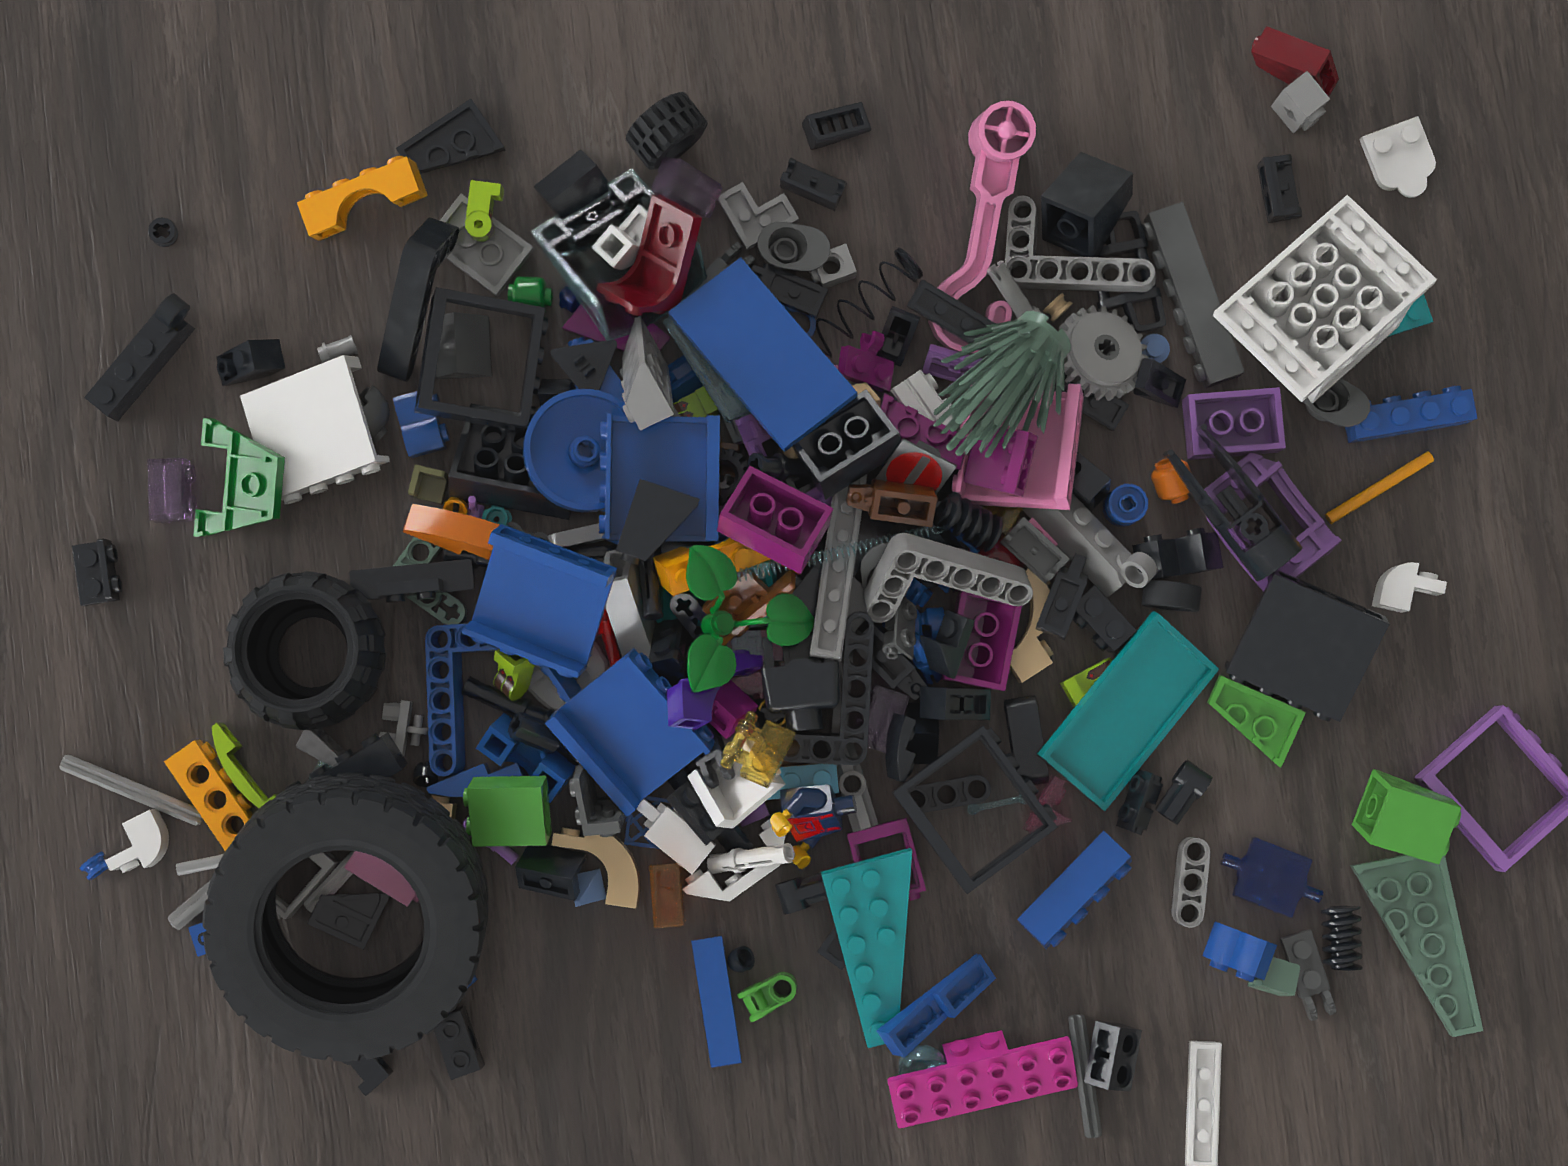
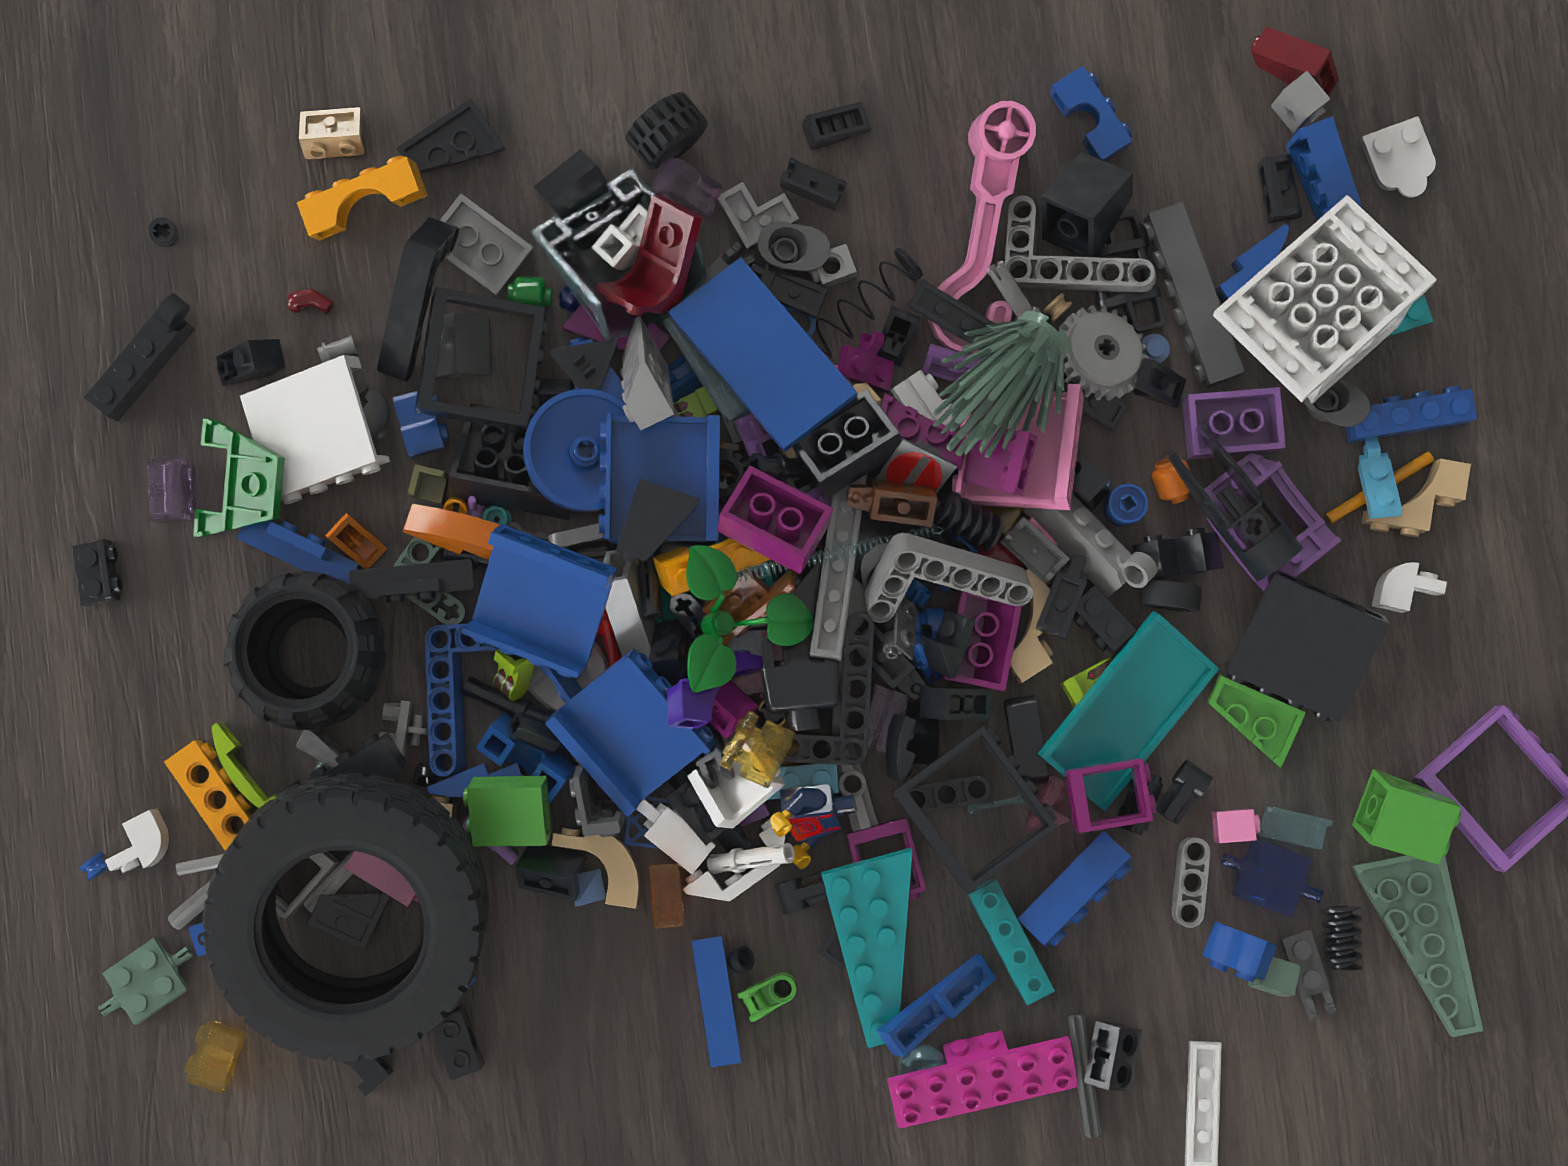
light grey axle [60,755,203,826] -> none
lime leg [465,180,504,242] -> none
none -> sand green plate [99,938,194,1025]
none -> clear yellow brick [184,1020,247,1094]
none -> blue bracket [238,520,359,585]
none -> dark red arm [286,288,334,315]
none -> tan bracket [299,107,365,159]
none -> orange slope [325,513,388,569]
none -> teal brick [967,878,1055,1006]
none -> blue arch [1049,66,1132,162]
none -> magenta window [1064,758,1156,833]
none -> bright pink brick [1211,809,1260,843]
none -> blue slope [1215,224,1289,303]
none -> clear light blue panel [1259,806,1333,850]
none -> blue wedge [1286,116,1362,222]
none -> medium azure hinge [1358,437,1403,519]
none -> tan arch [1362,459,1471,537]

